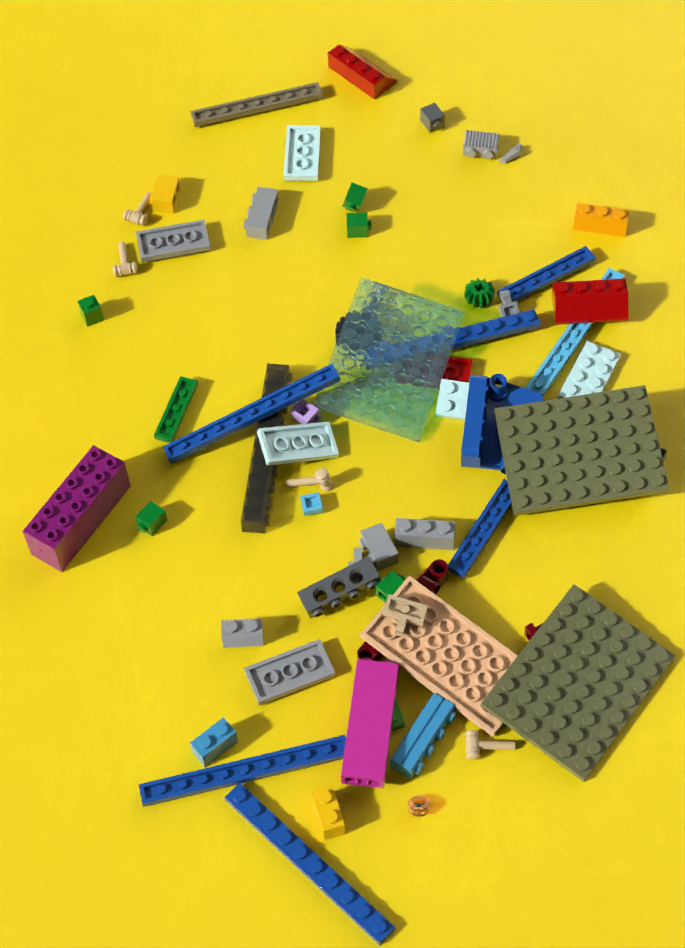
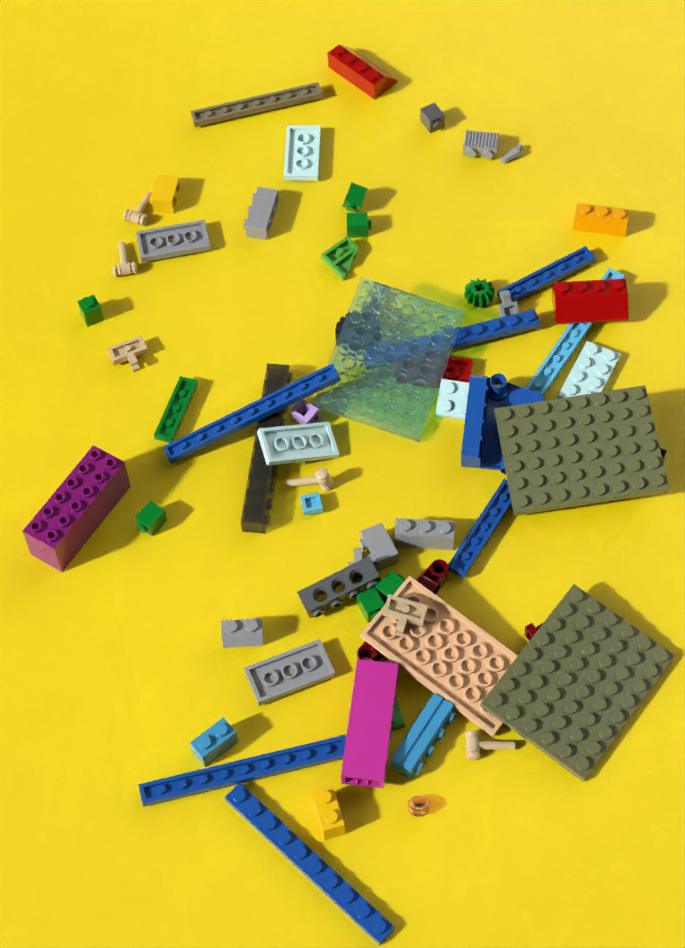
none -> tan plate [107,336,148,372]
none -> bright green wing [321,236,359,281]
none -> green brick [357,587,385,623]

